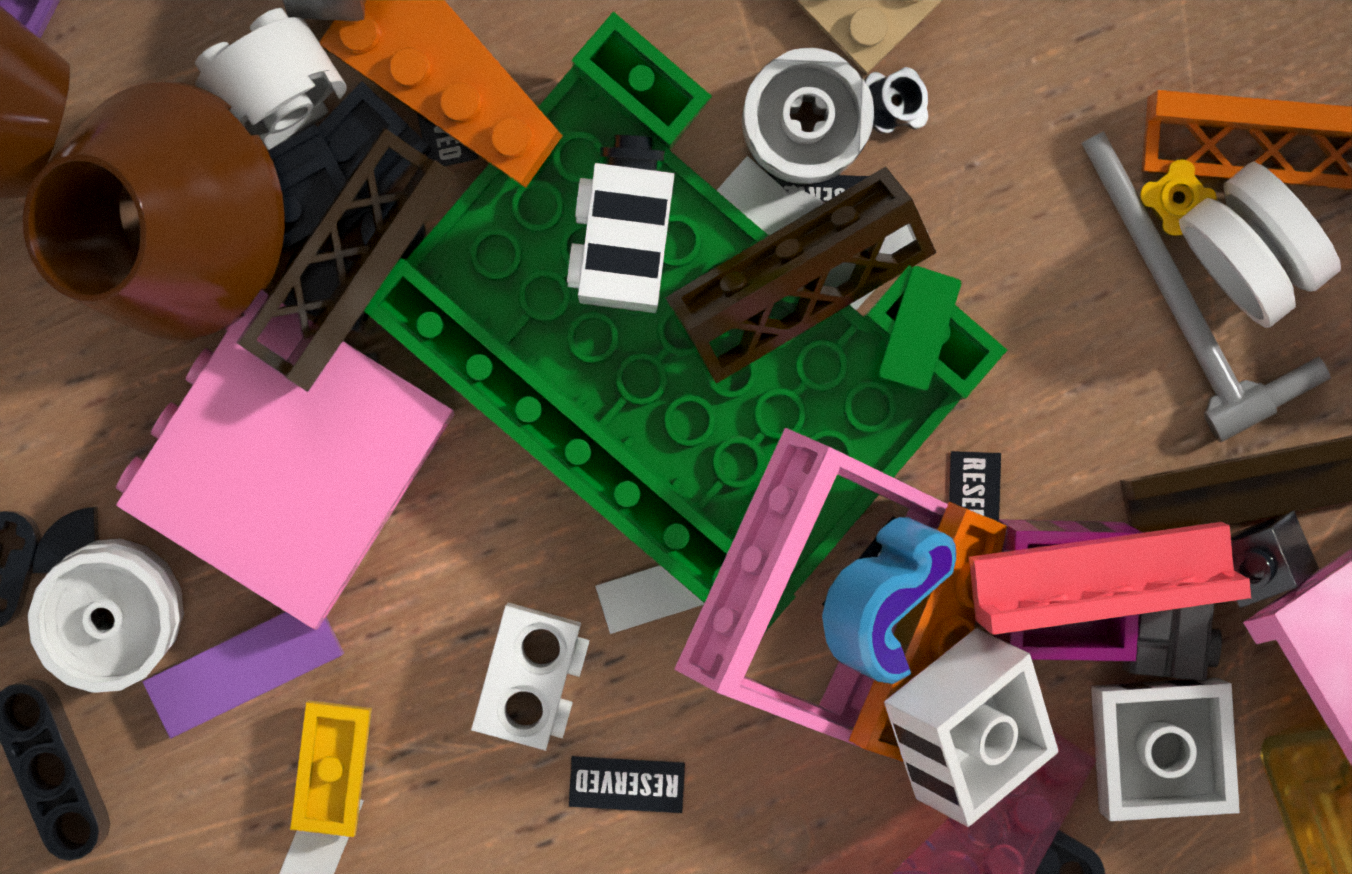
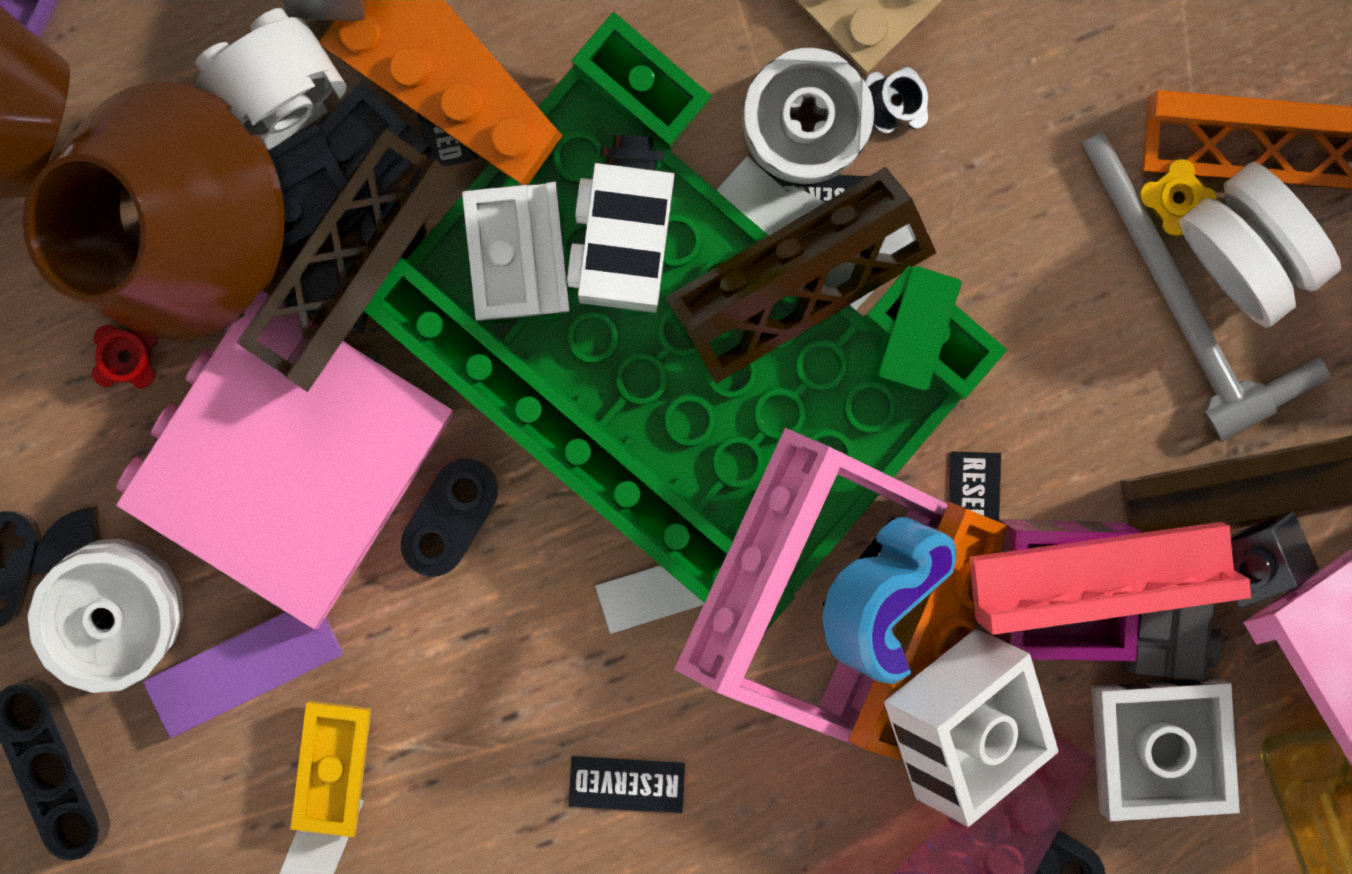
white brick [471,602,590,751] -> none
none -> red plate [92,324,157,389]
none -> black plate [401,458,499,577]
none -> white plate [462,182,570,322]

